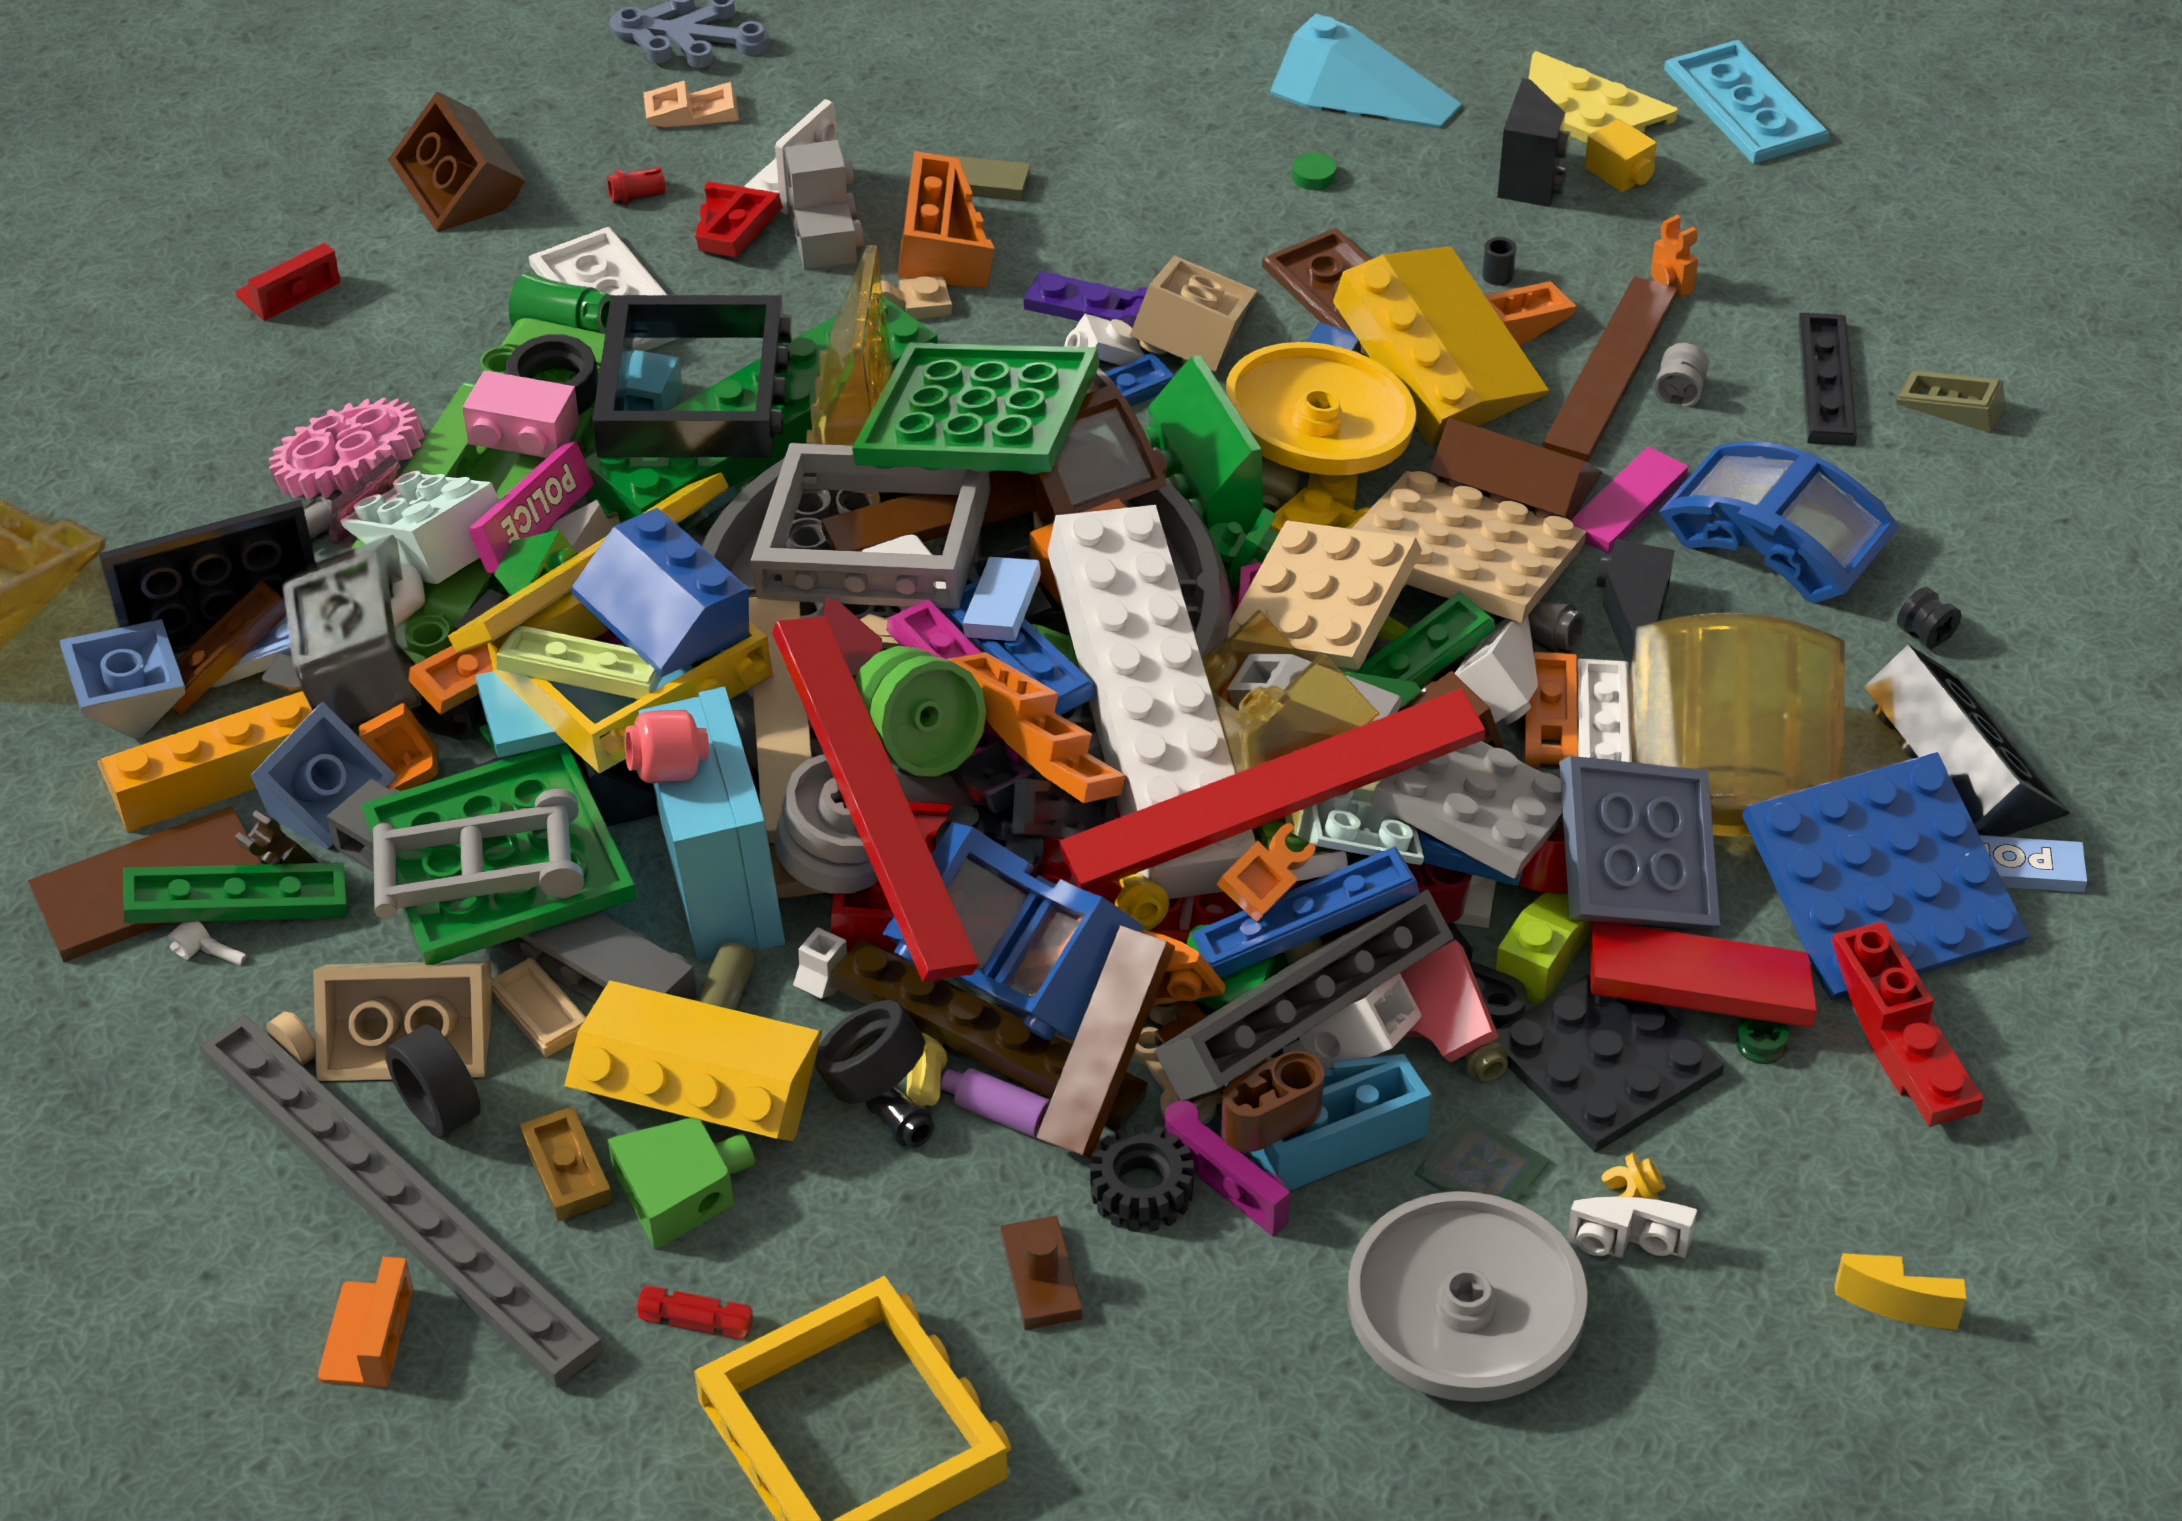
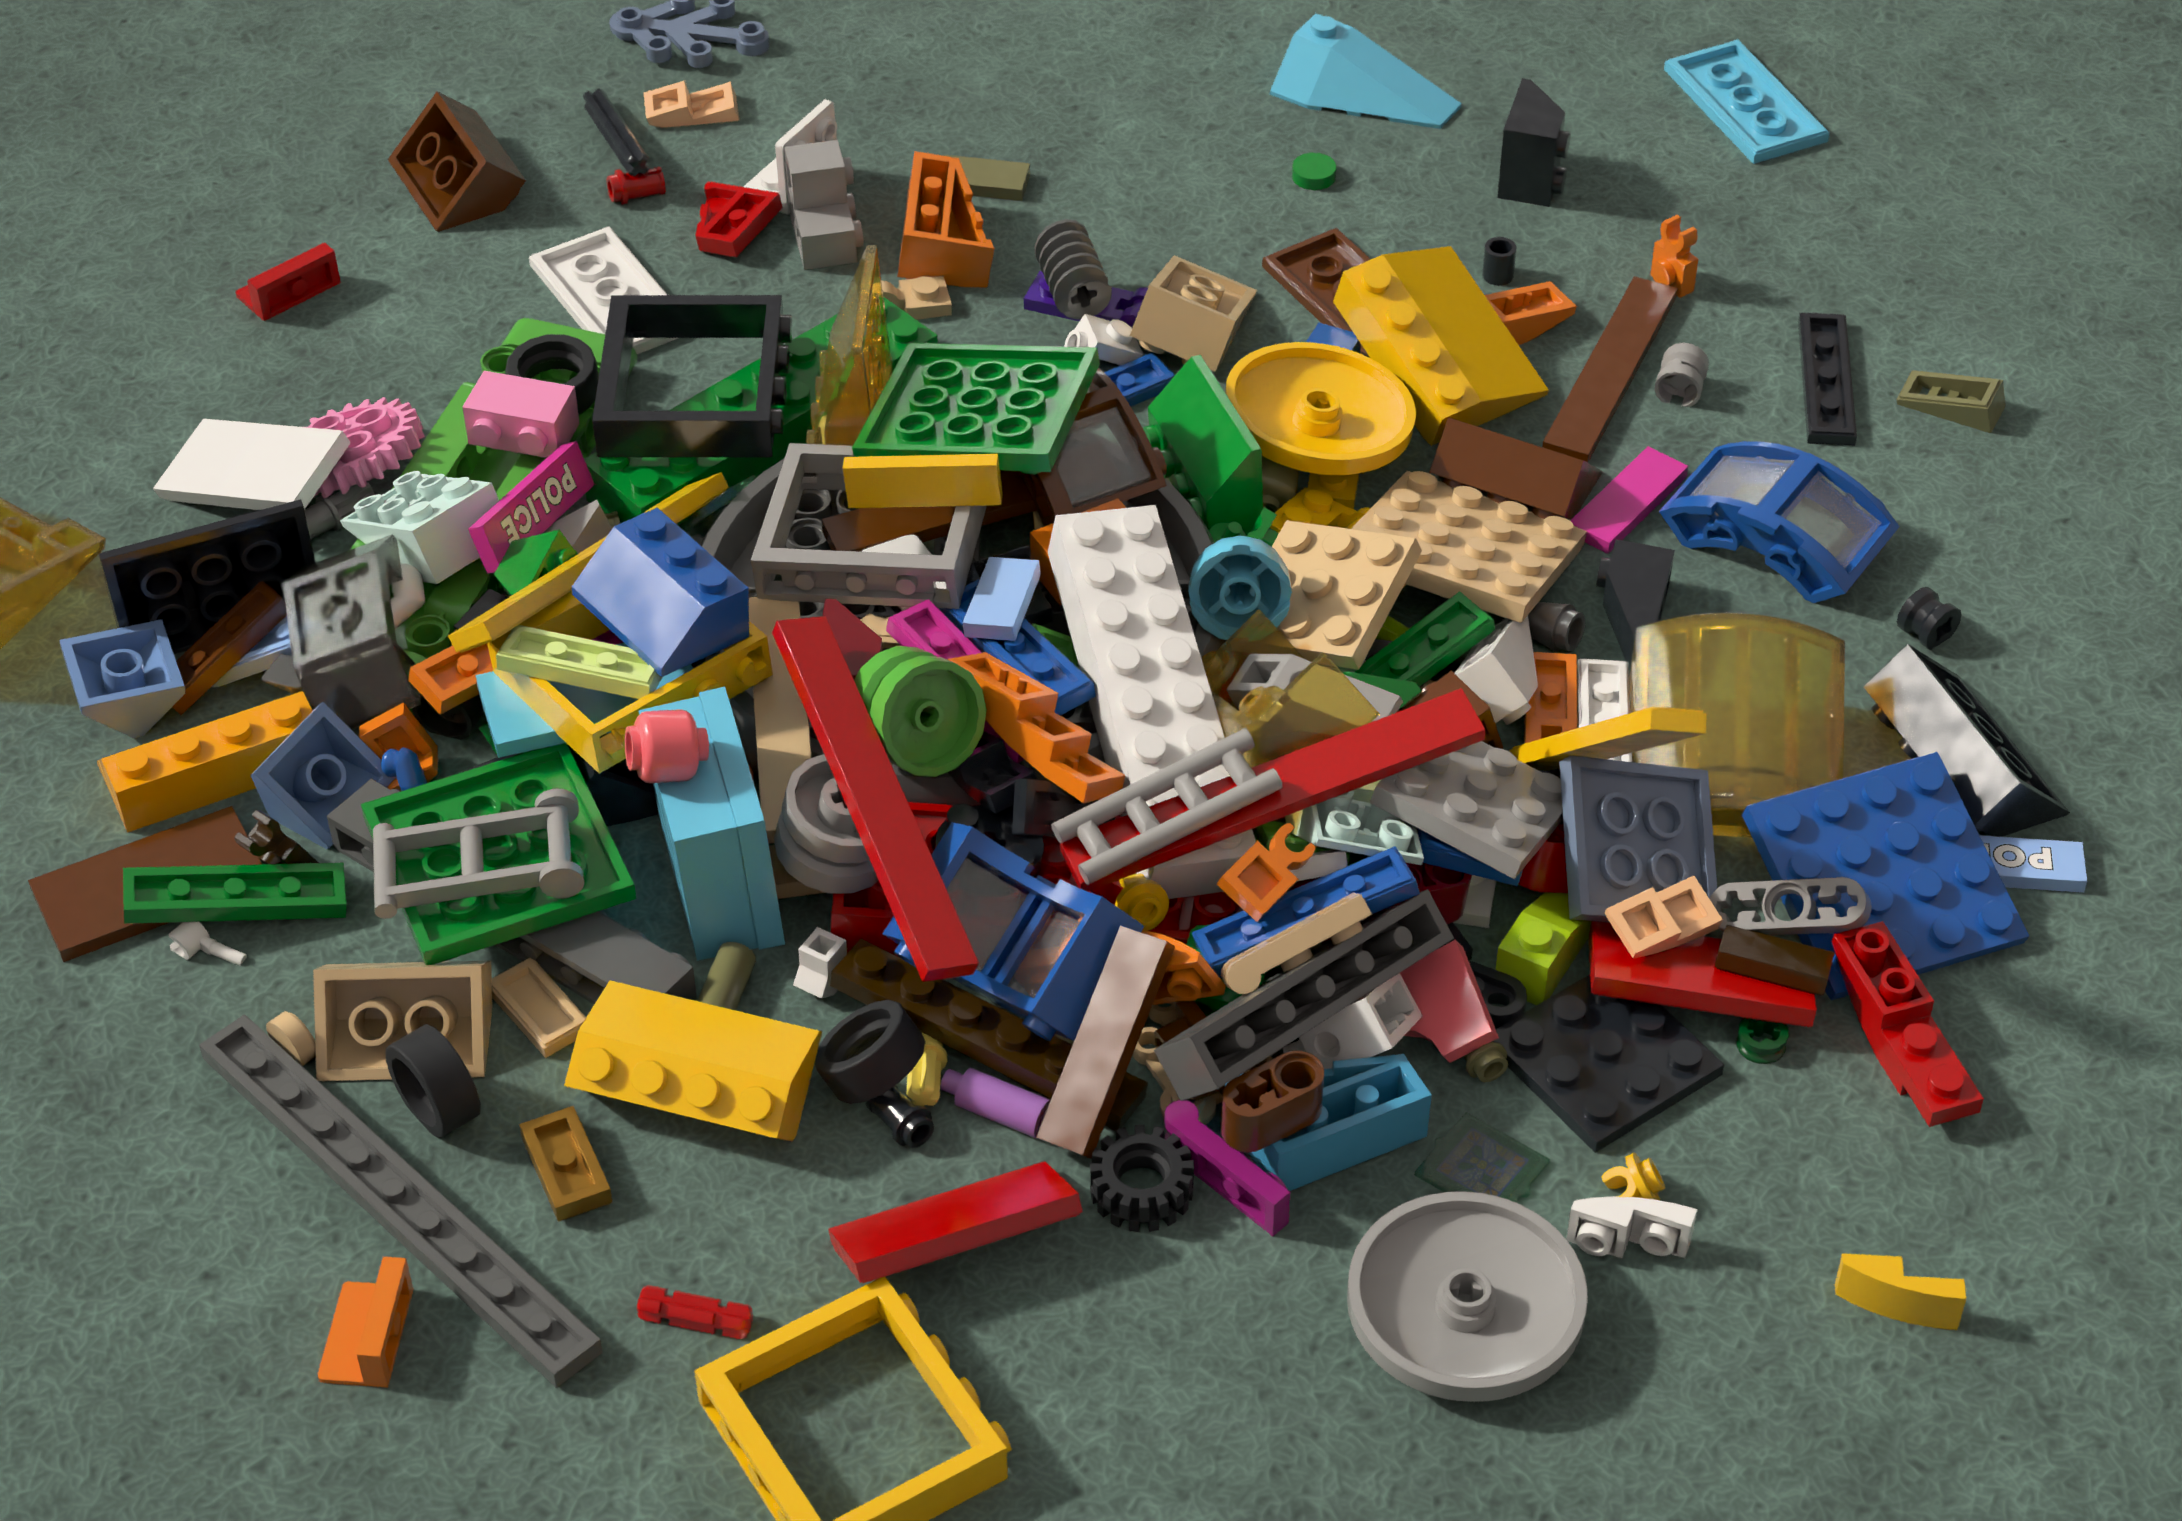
clear pink piece [329,454,398,546] -> none
green plant [508,273,611,334] -> none
bright green torso [608,1117,755,1249] -> none
medium azure brick [623,350,683,411] -> none
reddish brown tile [1000,1215,1082,1330] -> none
light yellow wing [1529,51,1678,143] -> none
yellow brick [1584,118,1657,192] -> none
none -> white tile [153,419,351,510]
none -> blue arm [381,747,427,791]
none -> black axle [583,88,650,177]
none -> red tile [828,1161,1083,1283]
none -> yellow tile [842,454,1003,508]
none -> dark grey piece [1035,219,1112,319]
none -> light grey bar [1051,728,1283,885]
none -> medium azure cylinder [1188,536,1292,641]
none -> tan plate [1221,893,1372,994]
none -> yellow tile [1509,707,1707,771]
none -> light nougat slope [1604,876,1723,958]
none -> light grey beam [1710,877,1871,935]
none -> dark brown tile [1715,924,1835,995]

